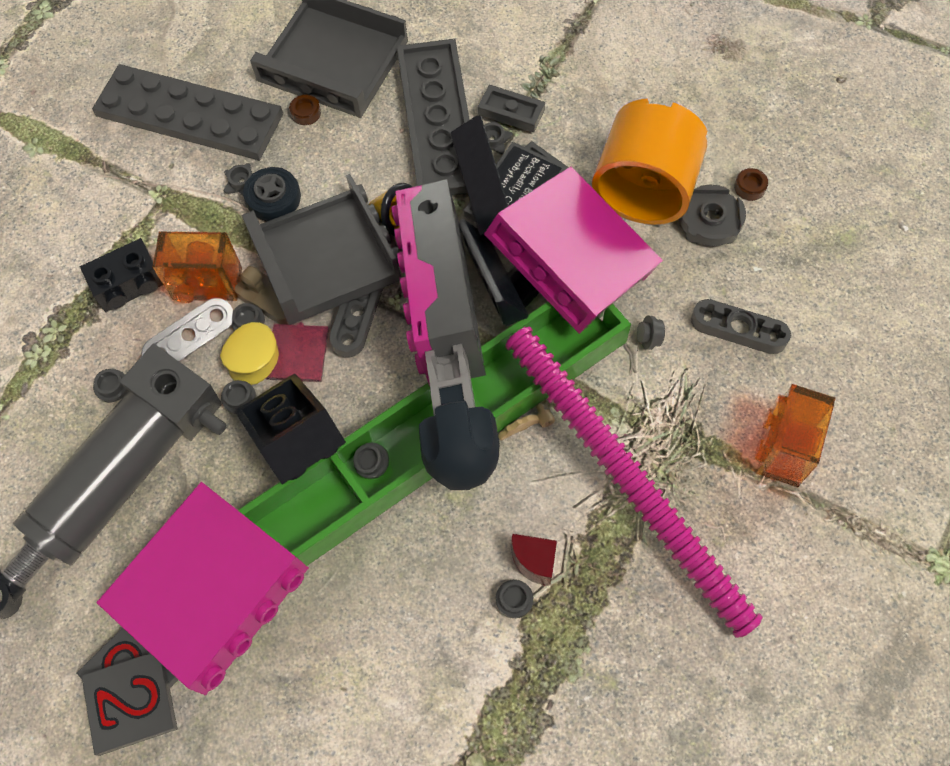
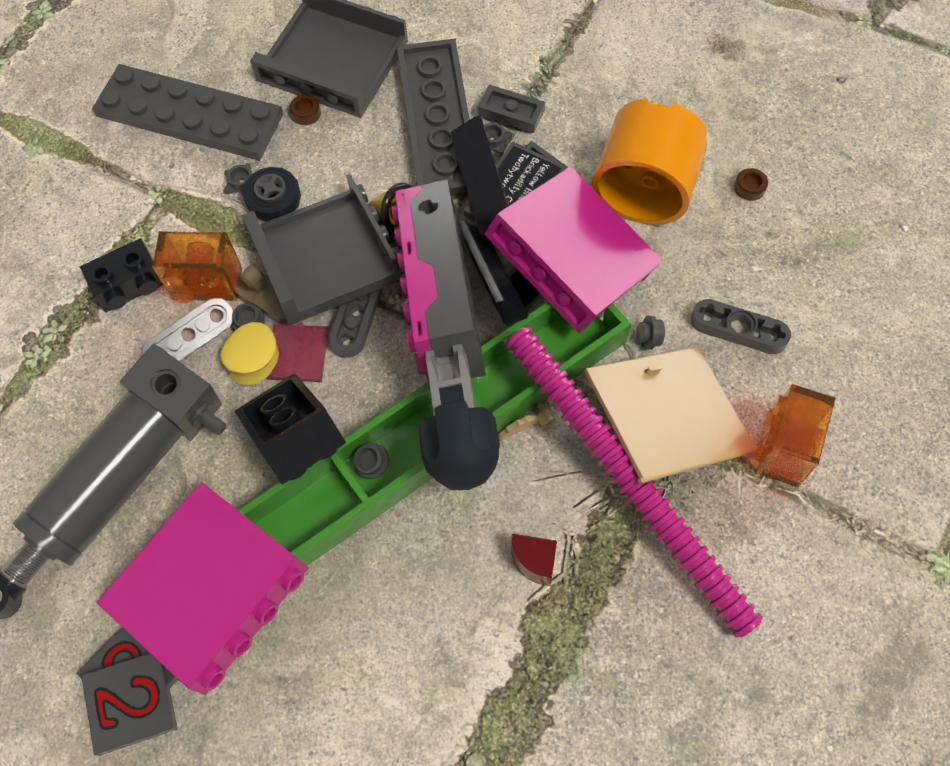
dark grey plate [93,369,127,403] -> none
dark grey plate [221,380,257,414] -> none
dark grey plate [496,580,533,619] -> none
dark grey plate [679,184,746,246] -> none
none -> tan piece [584,347,760,484]

